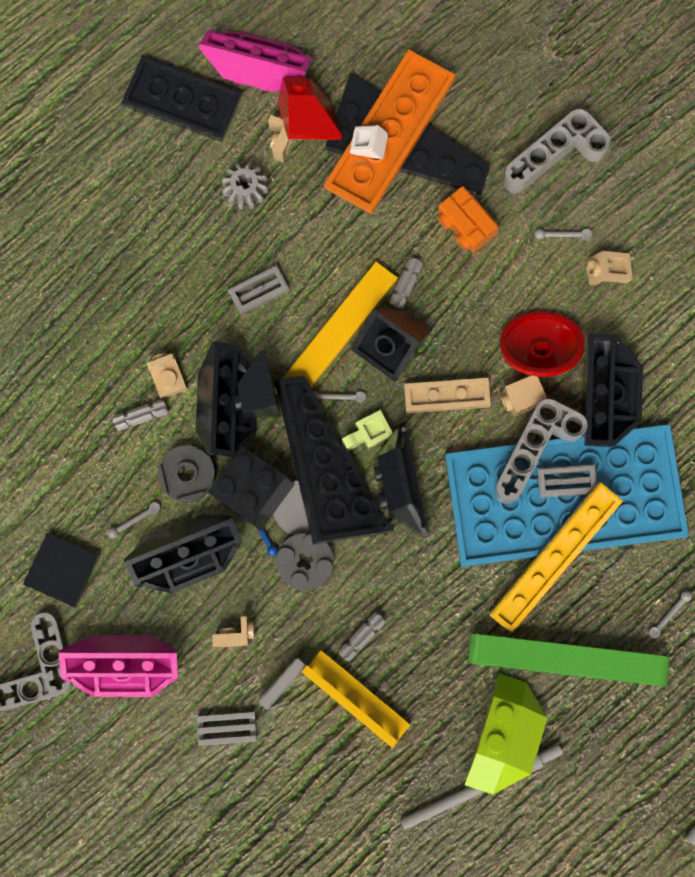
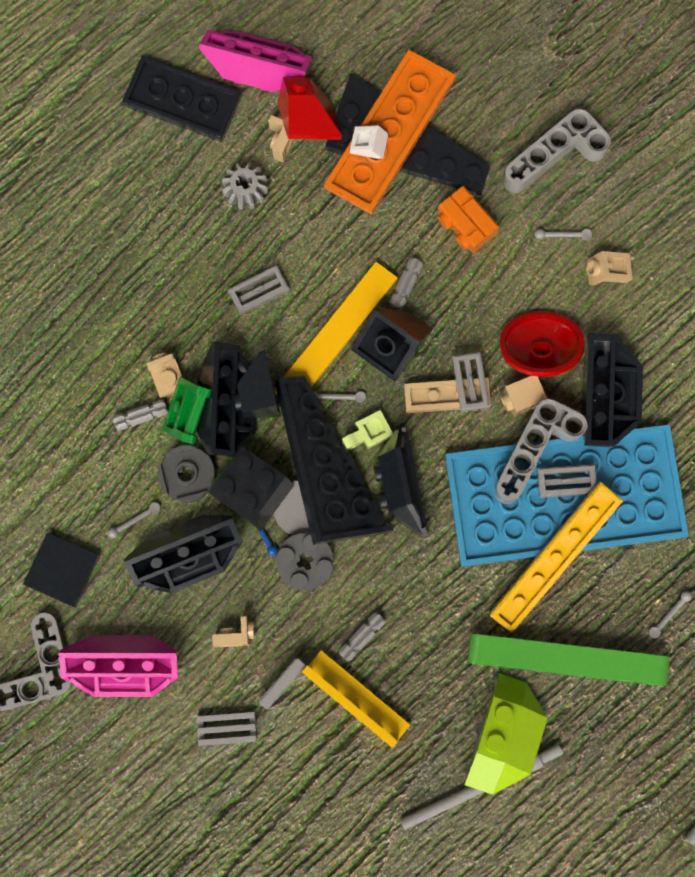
none -> green plate [162,377,212,444]
none -> light grey tile [452,352,490,413]

